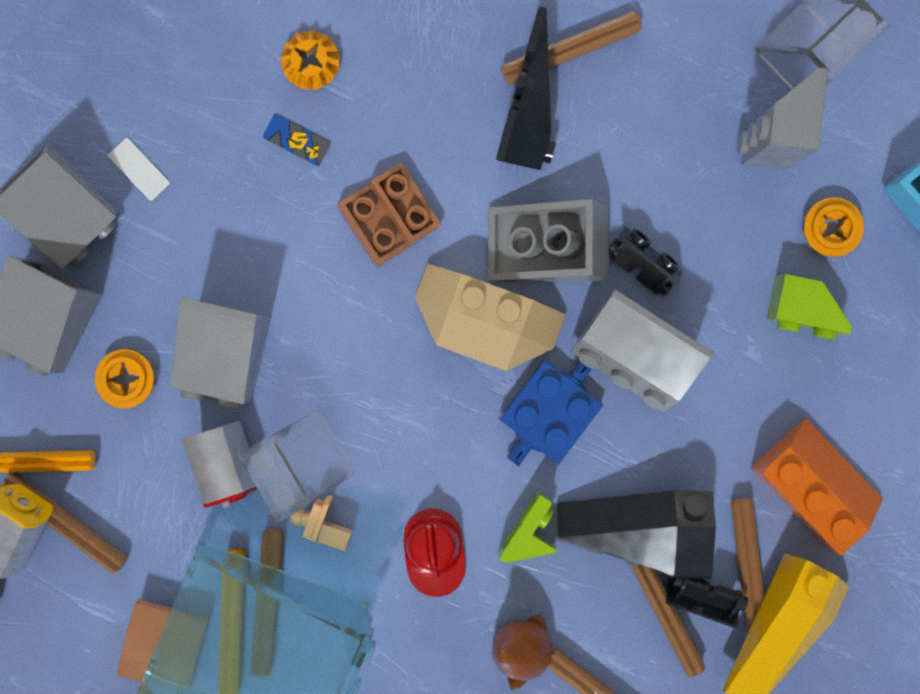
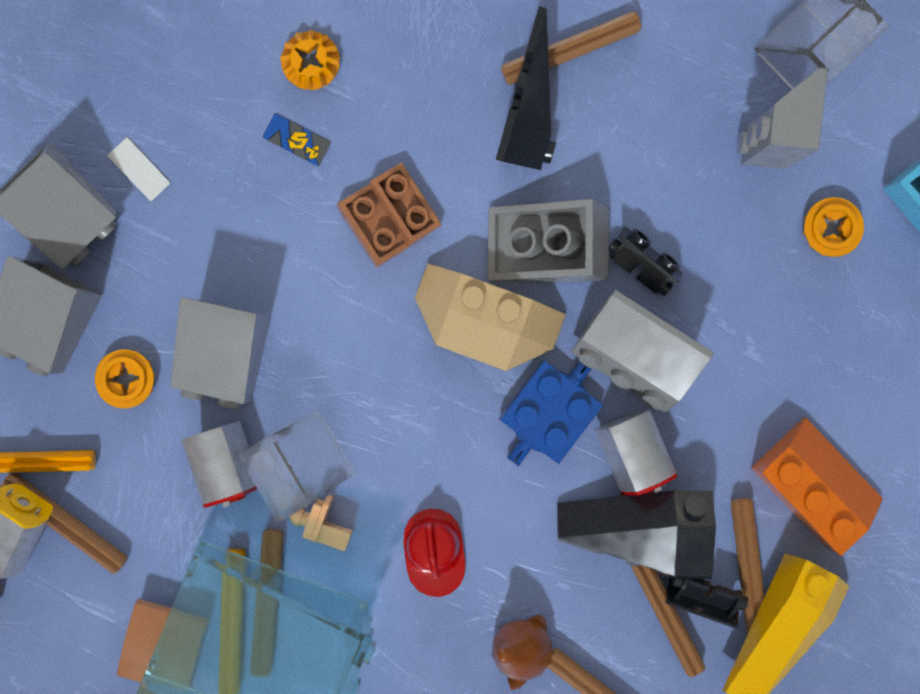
lime slope [498,491,558,563] -> none
lime slope [766,274,852,340] -> none
none -> flat silver piece [595,410,678,496]

